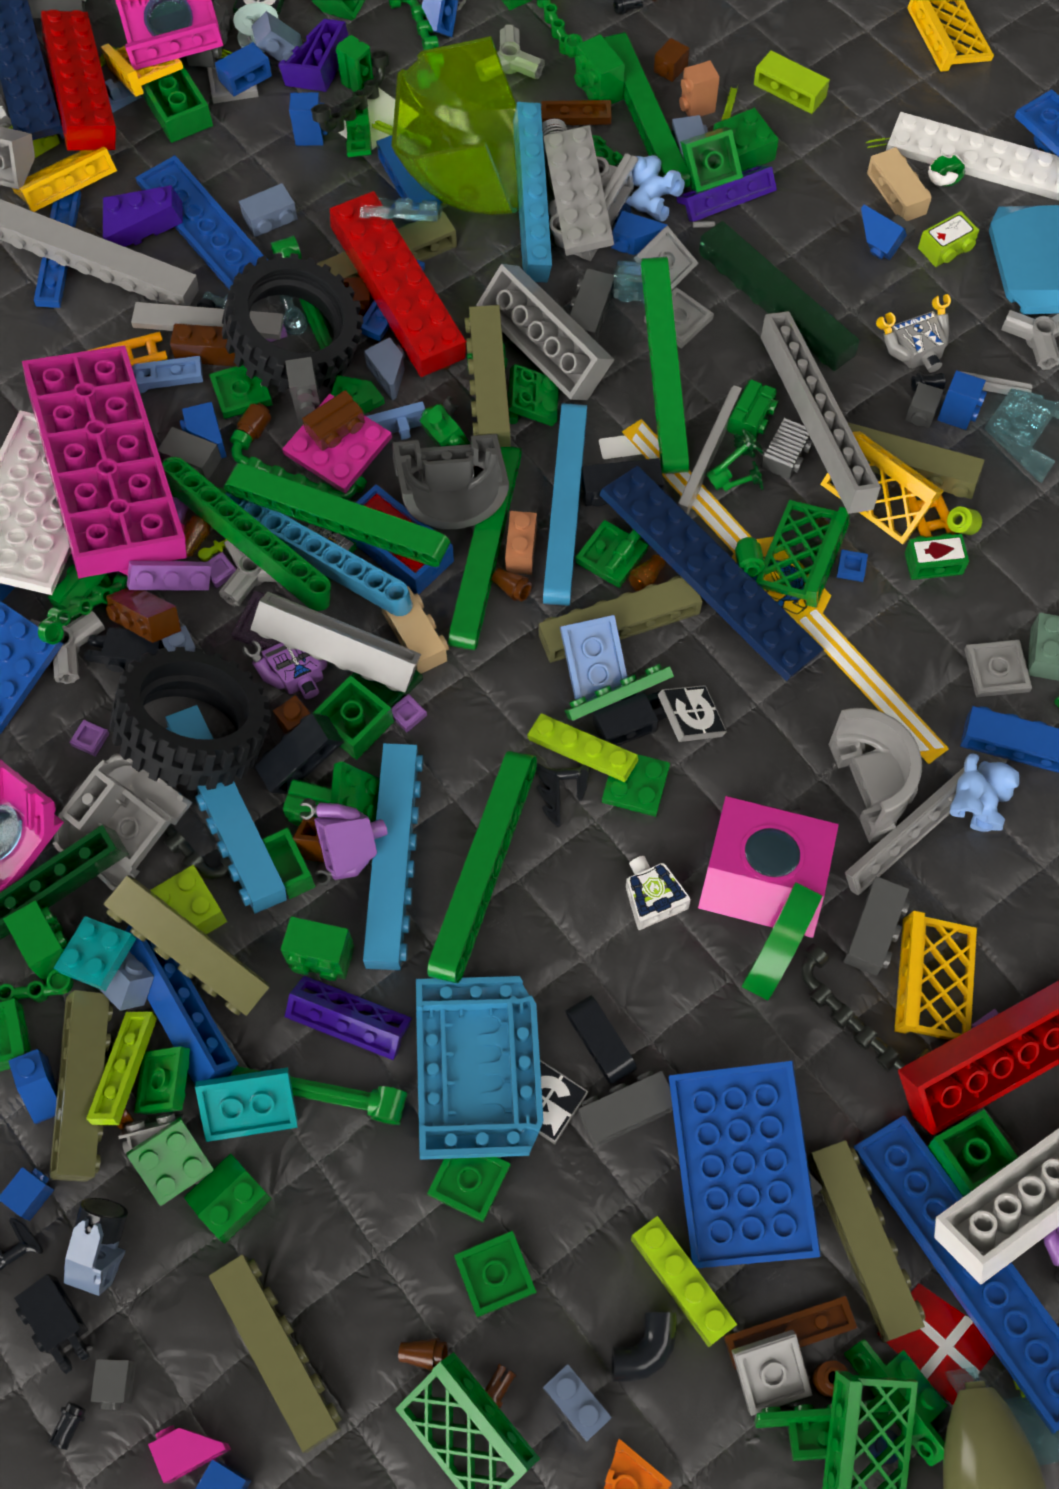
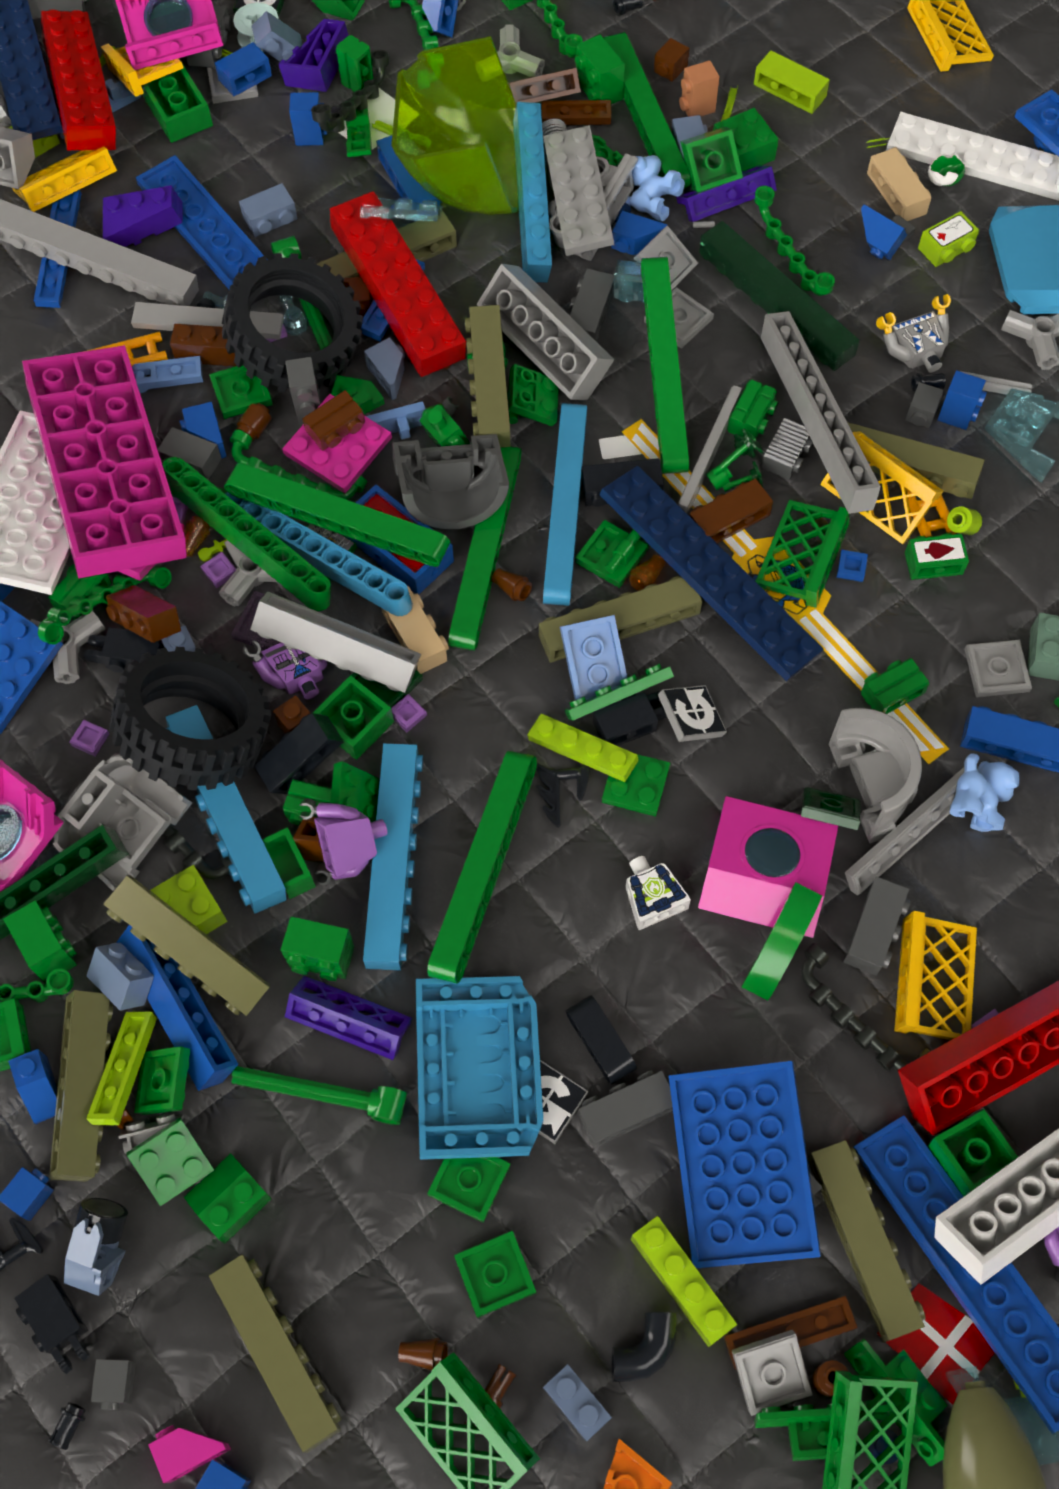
teal plate [54,916,136,991] -> none
medium lavender plate [127,561,212,590] -> none
teal plate [195,1067,298,1142] -> none
nougat brick [505,511,537,575] -> none
green brick [735,537,765,577] -> none
none -> reddish brown brick [504,68,581,107]
none -> reddish brown brick [689,478,773,543]
none -> green bar [754,186,835,296]
none -> dark green tile [801,787,861,830]
none -> green brick [861,658,929,714]

